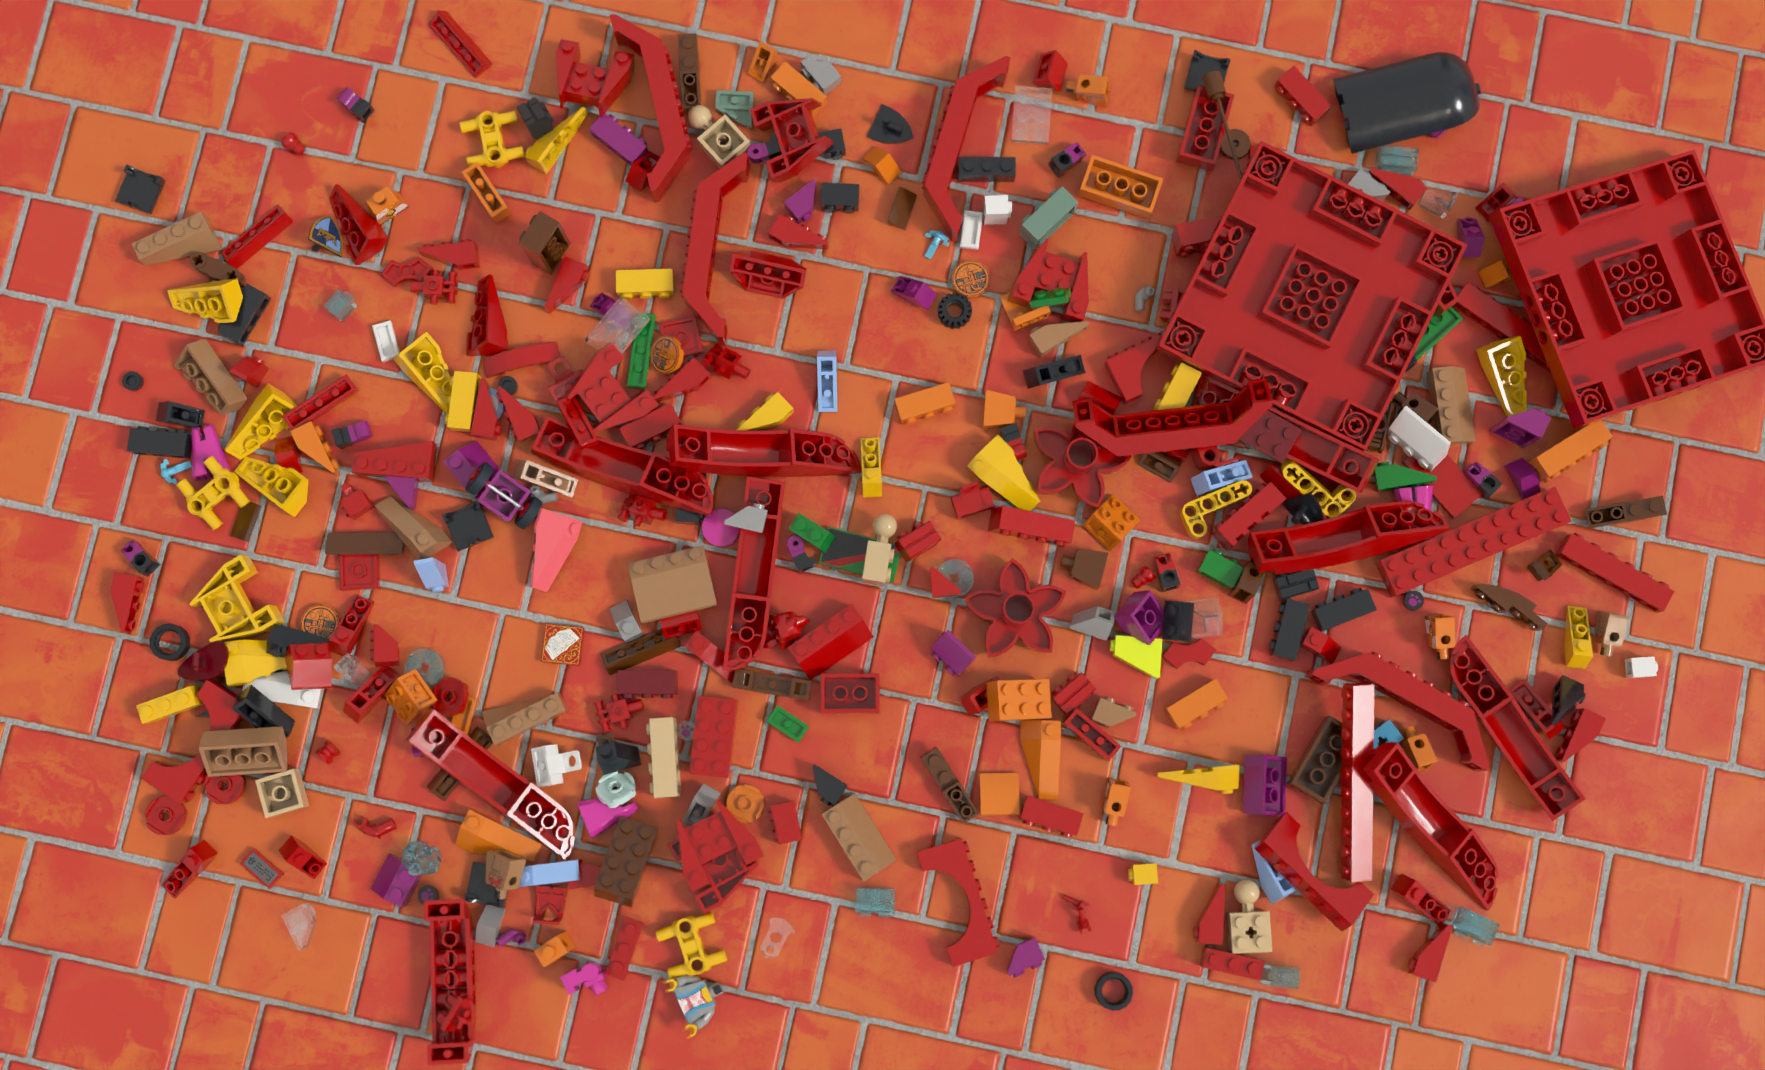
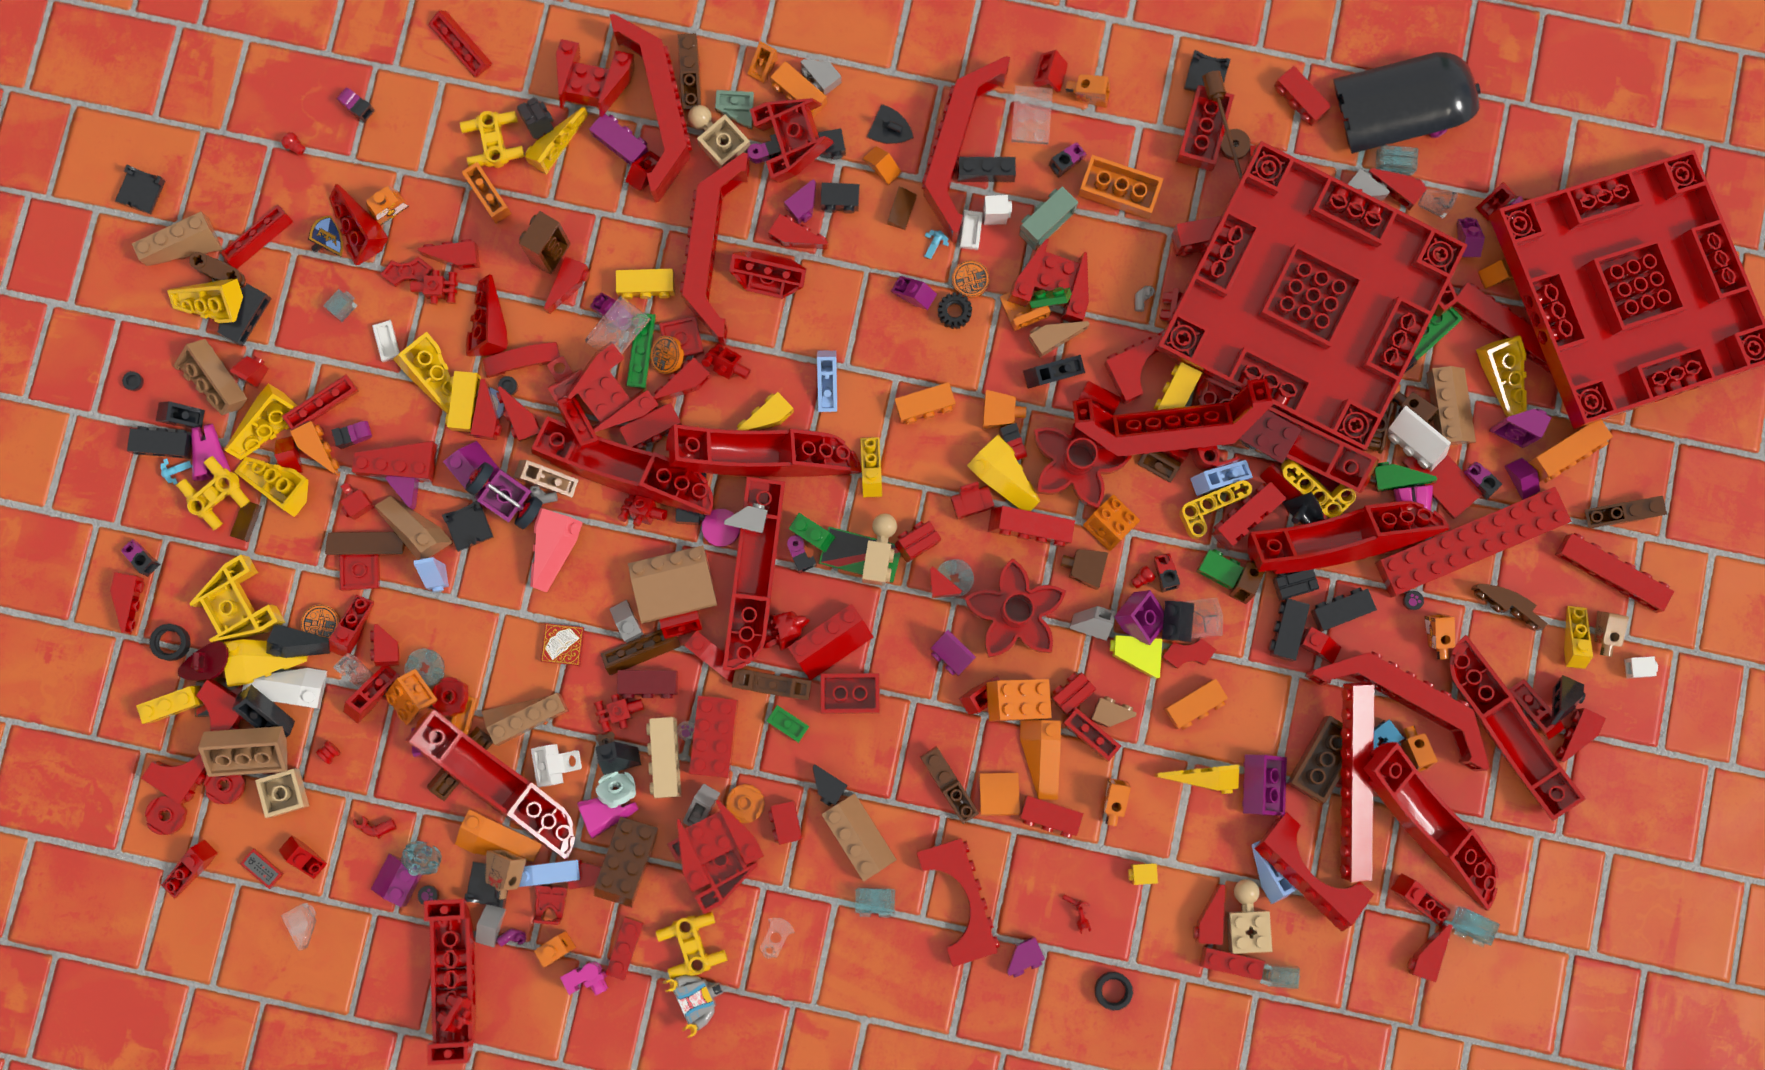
slope [285,643,332,690] -> none
reddish brown slope [1527,549,1562,581] -> none

